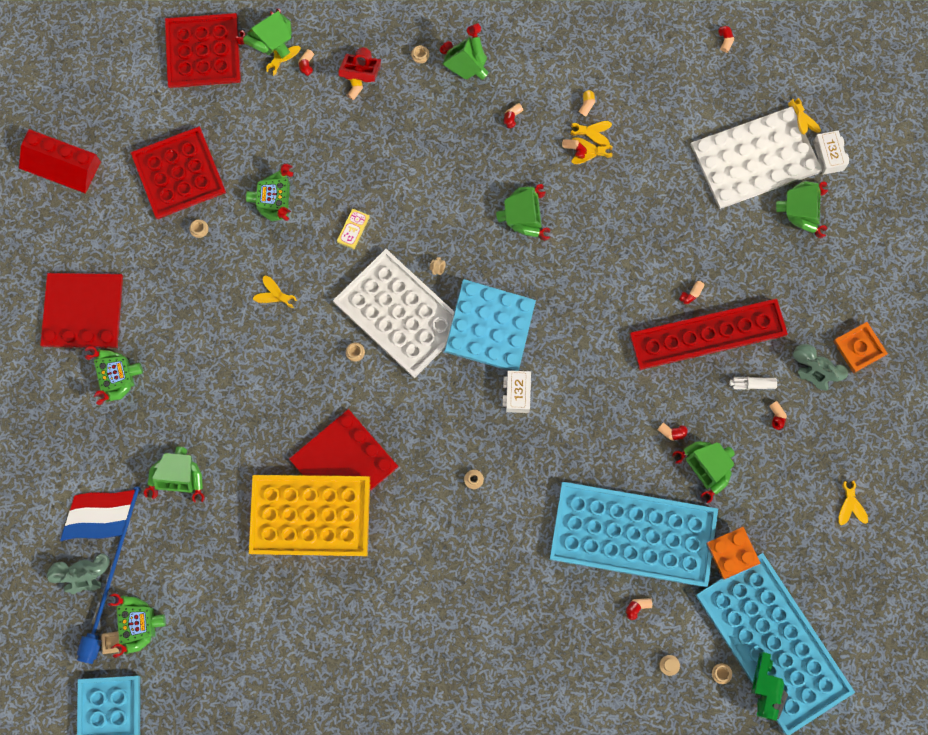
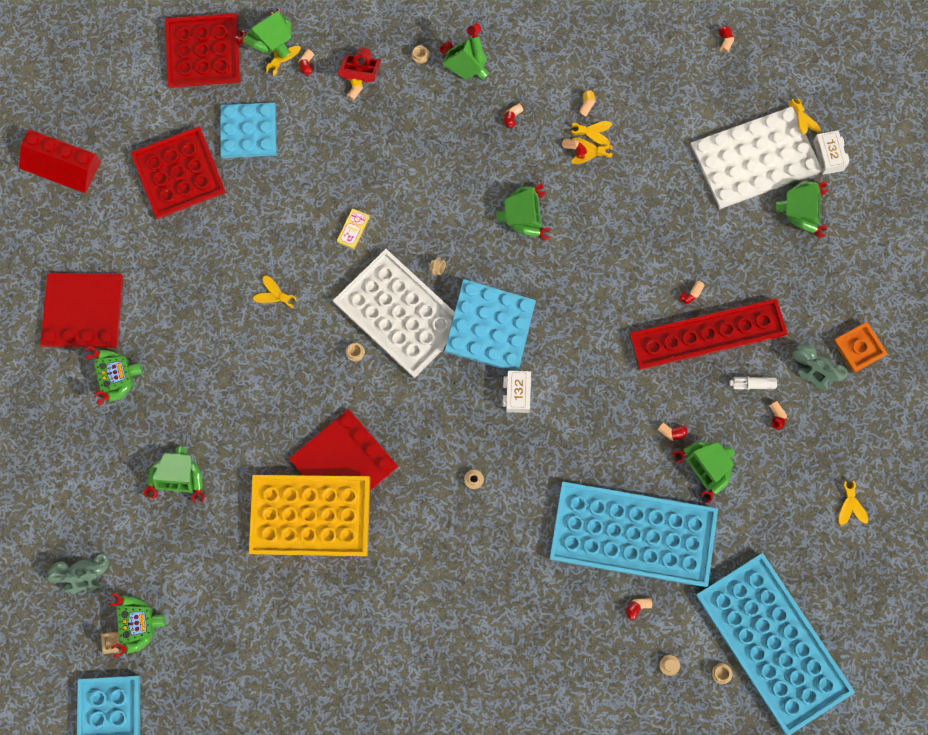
flag [60,486,141,664] -> none
tan plate [190,220,209,238] -> none
torso [246,164,293,222] -> none
orange plate [706,527,761,580] -> none
green plate [751,652,788,721] -> none
none -> medium azure plate [221,103,277,158]

